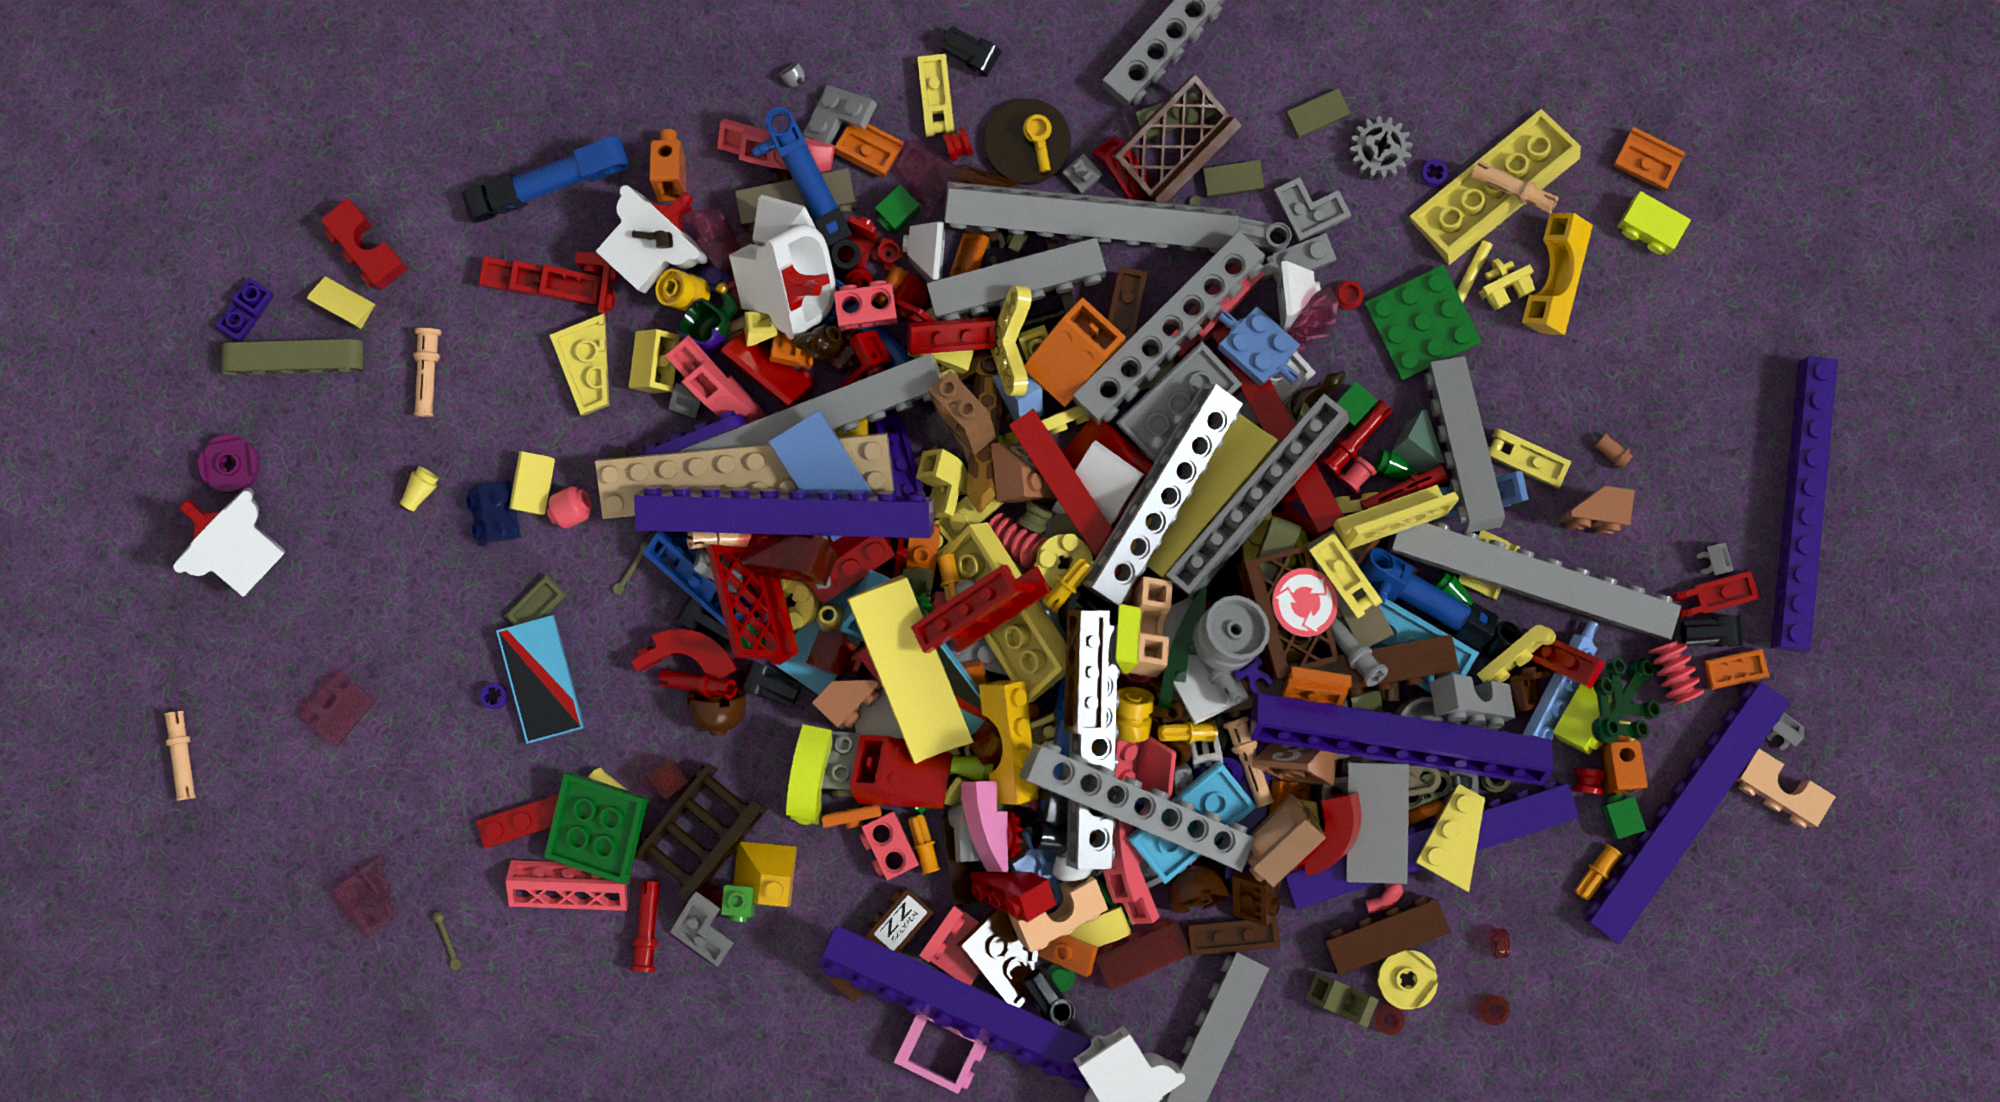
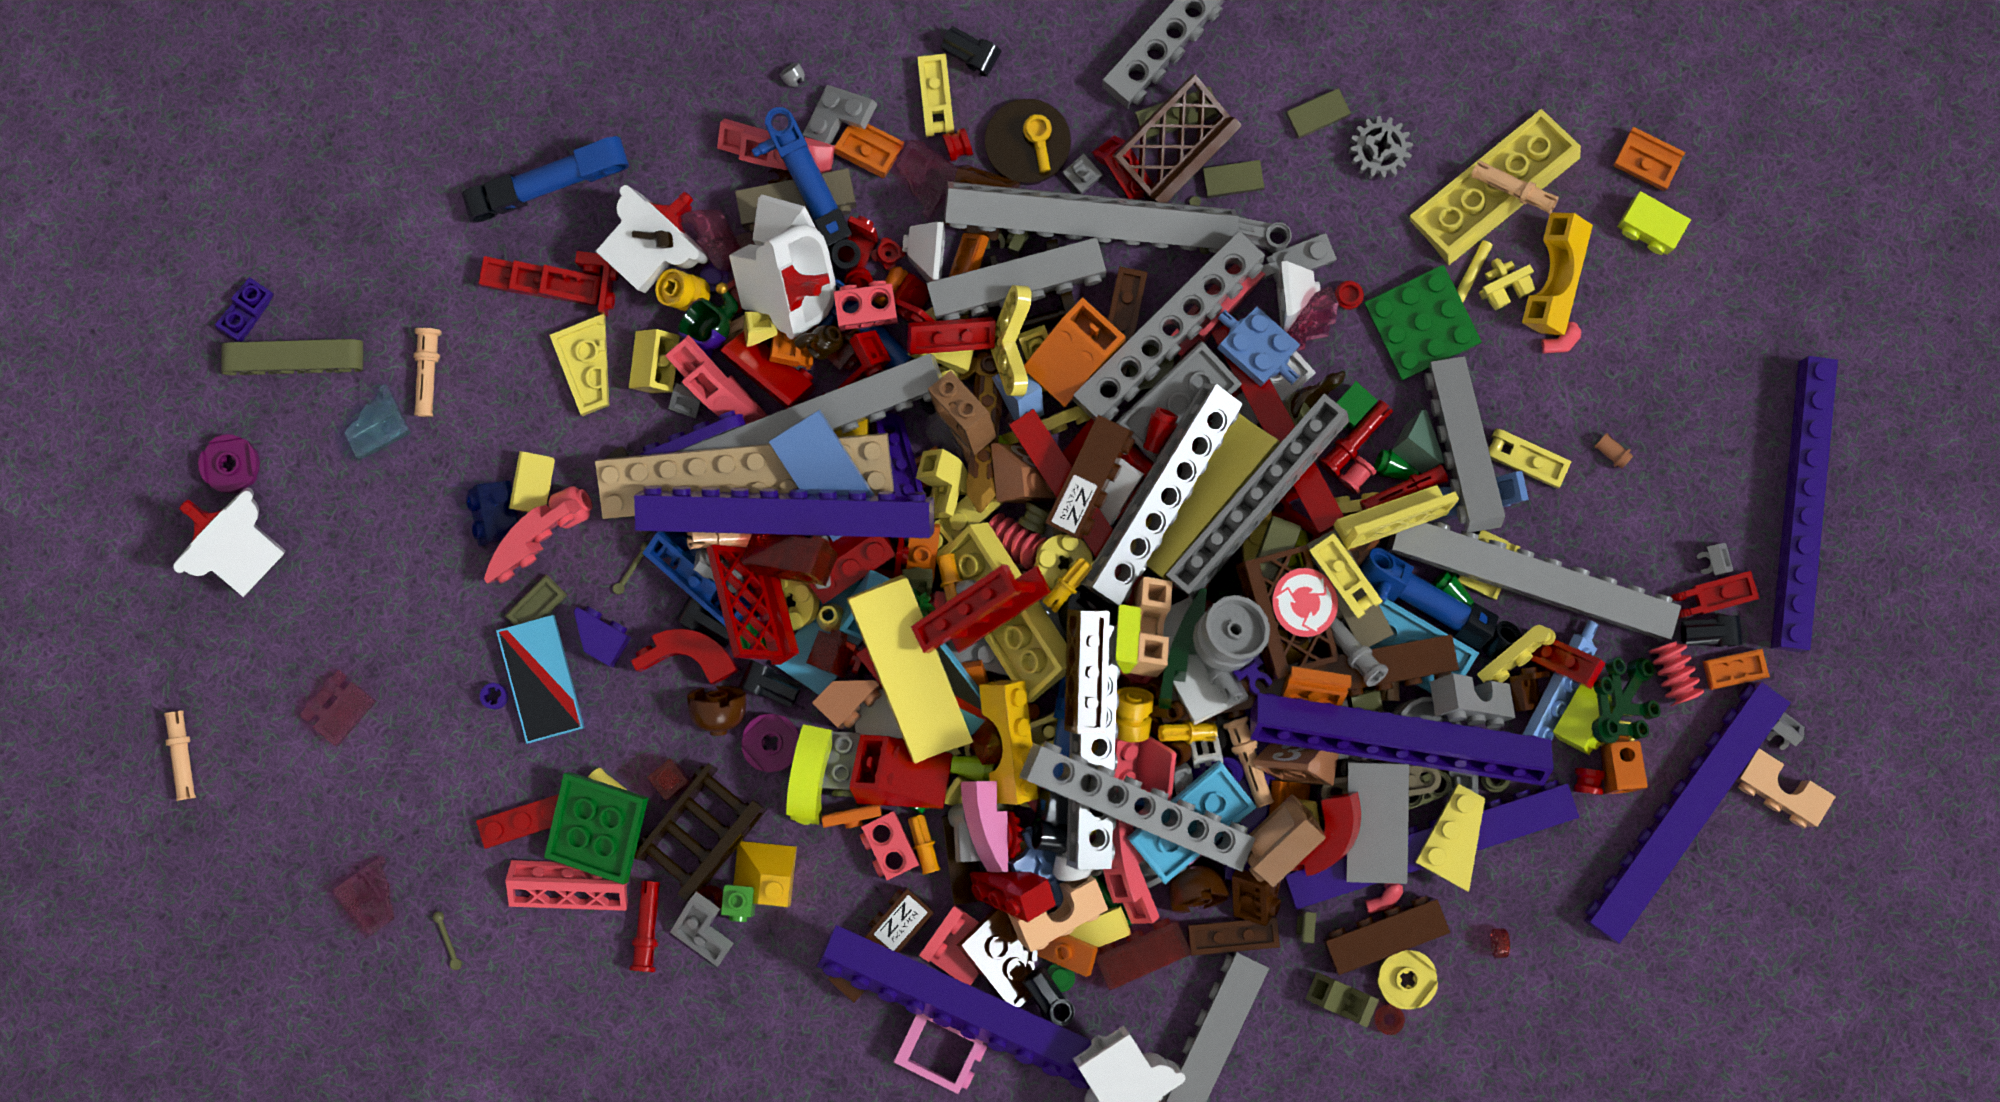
light yellow slope [307,277,376,329] -> none
red arch [321,198,408,290] -> none
light yellow cone [400,466,439,511] -> none
orange torso [650,129,686,202] -> none
red pin [658,668,737,699] -> none
green brick [875,185,921,234] -> none
light grey plate [1273,177,1352,243] -> none
orange arm [1408,799,1445,827] -> none
dark purple bush [1420,159,1448,187] -> none
clear red plate [1479,995,1510,1025] -> none
nougat slope [1559,486,1635,535] -> none
light orange axle [1575,844,1623,901] -> none
green brick [1600,792,1646,839] -> none
none -> clear light blue wing [345,384,411,460]
none -> coral slope [484,499,582,584]
none -> dark purple slope [574,606,632,668]
none -> magenta plate [742,714,799,773]
none -> reddish brown brick [1045,415,1135,539]
none -> red cone [1143,407,1178,454]
none -> olive tile [1295,910,1316,943]
none -> coral arm [1541,322,1581,354]

